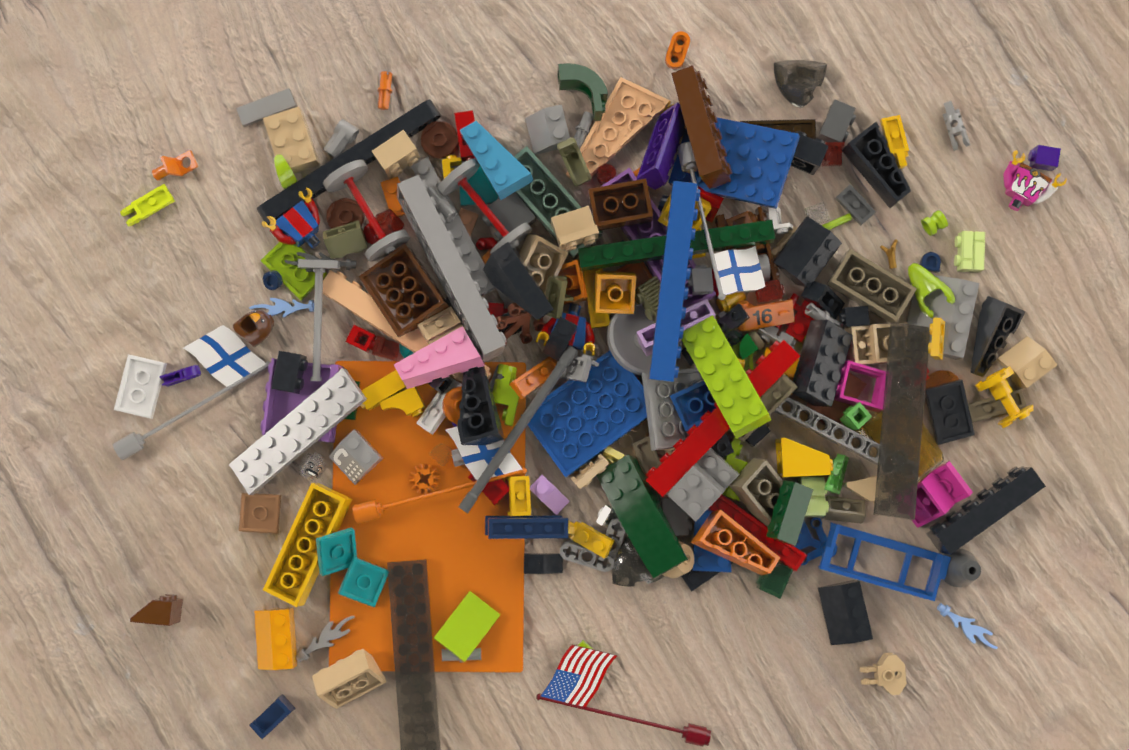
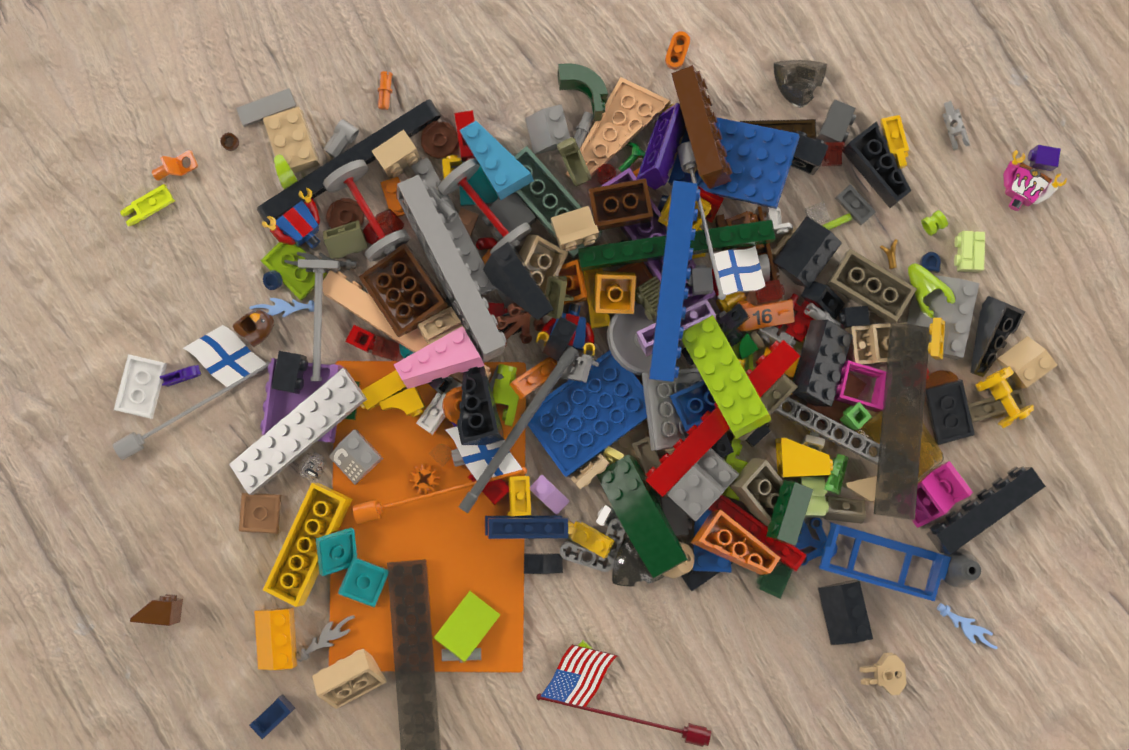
none -> reddish brown bush [220,132,239,151]
none -> green plant [618,142,645,172]
none -> white tile [802,431,825,451]

